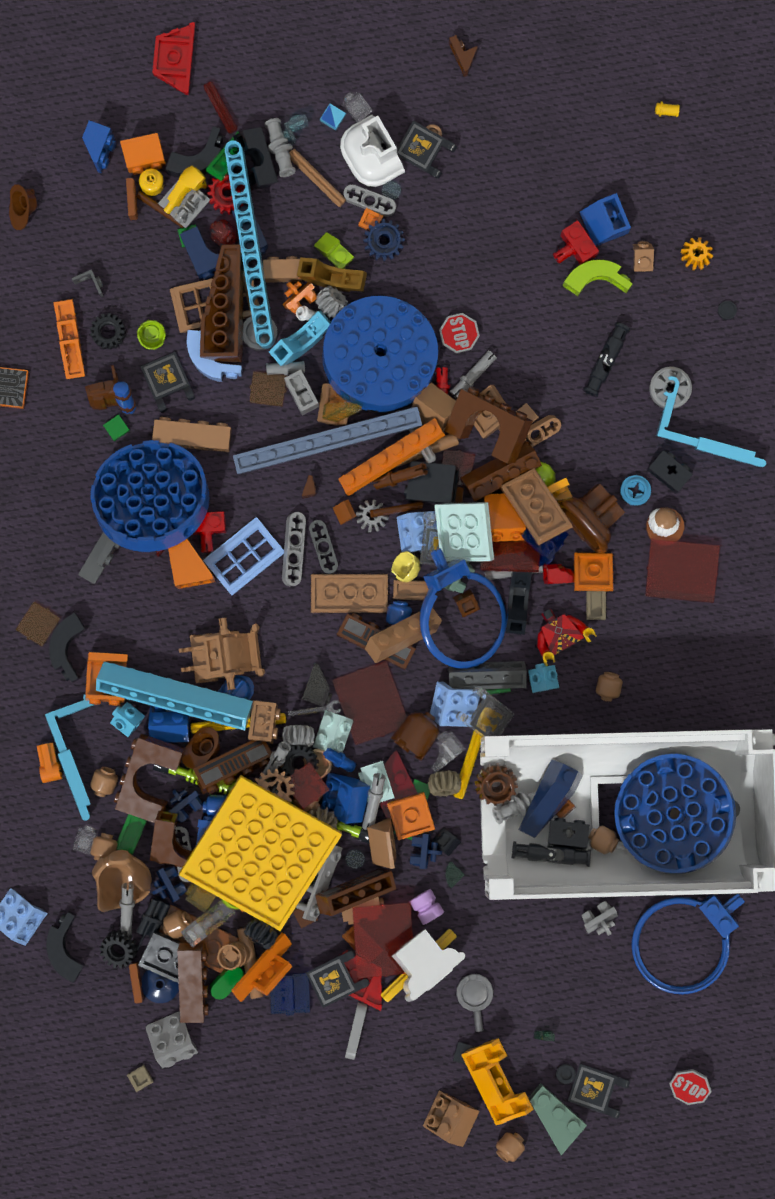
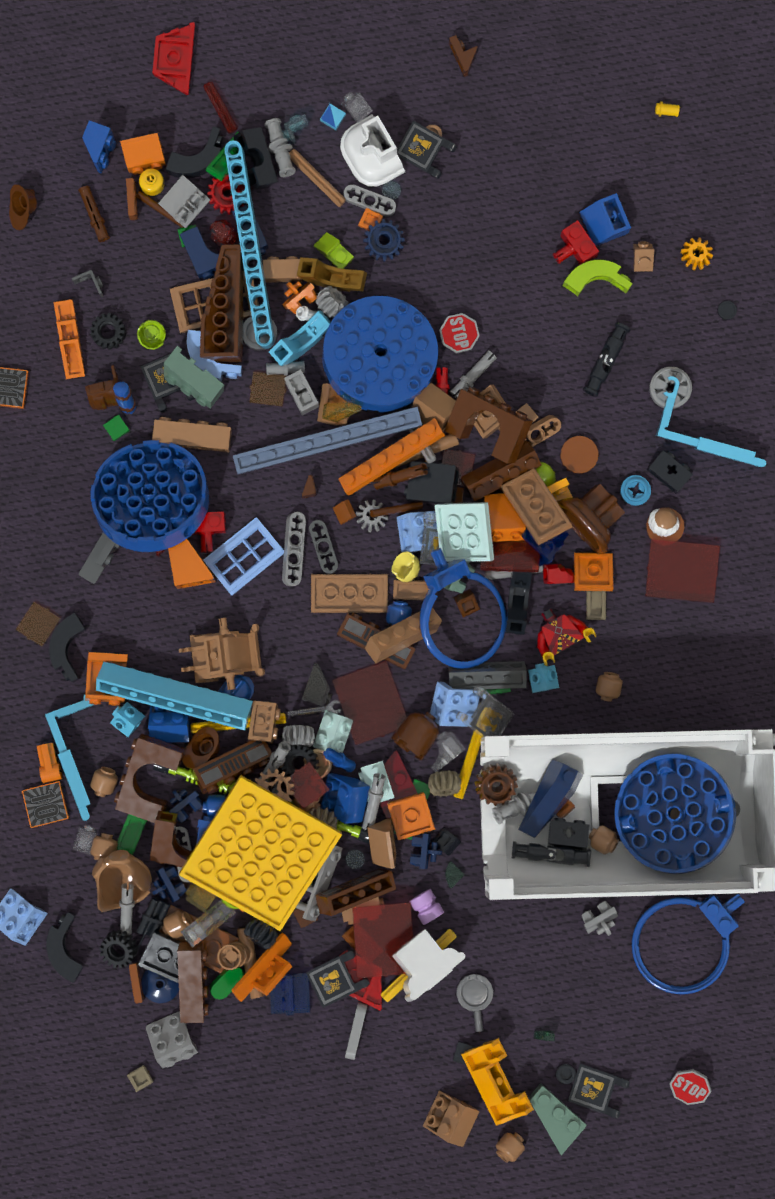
yellow animal [164,166,207,214] -> none
none -> tile [22,781,69,828]
none -> reddish brown pin [78,186,110,242]
none -> sand green wedge [164,346,224,409]
none -> dark orange tile [560,436,598,474]

